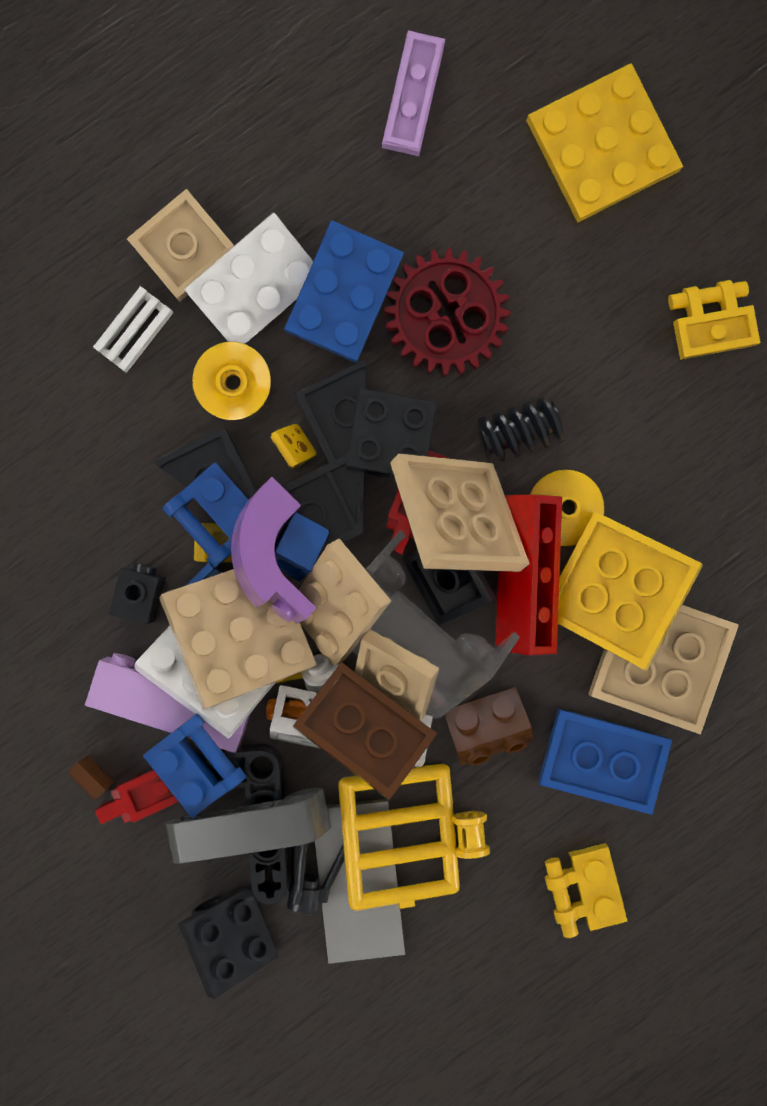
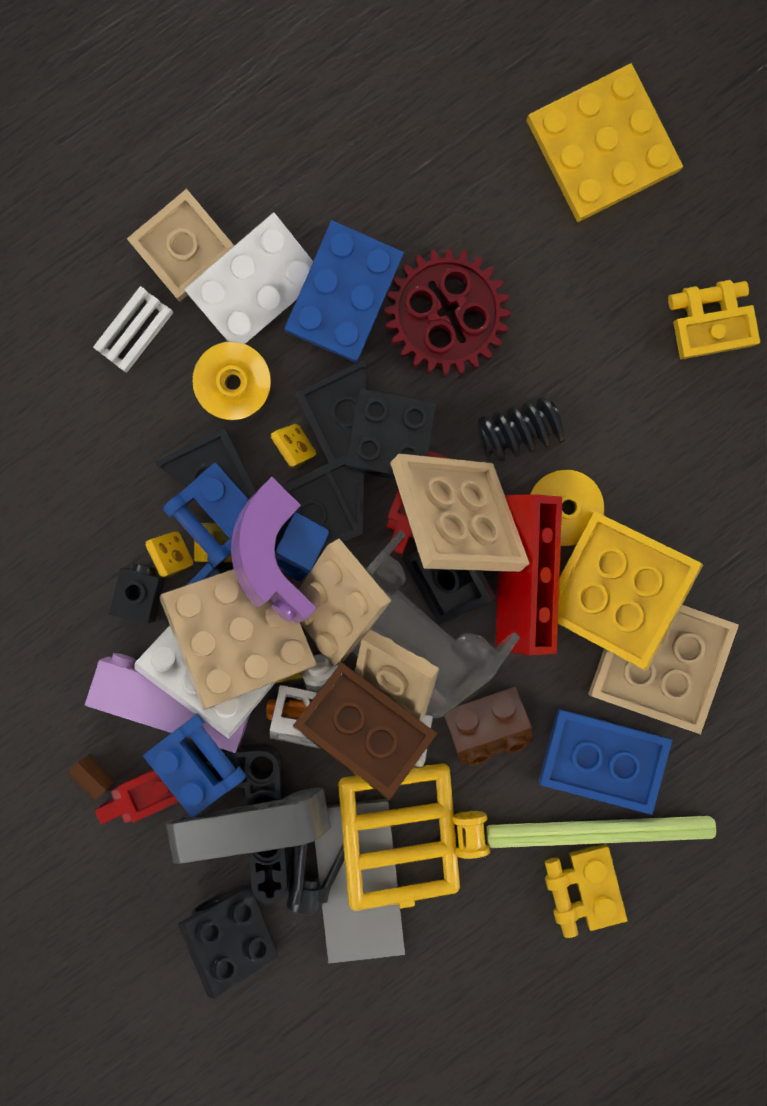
lavender tile [382,30,445,156] -> none
none -> yellow slope [145,532,193,577]
none -> yellowish green axle [486,816,716,848]

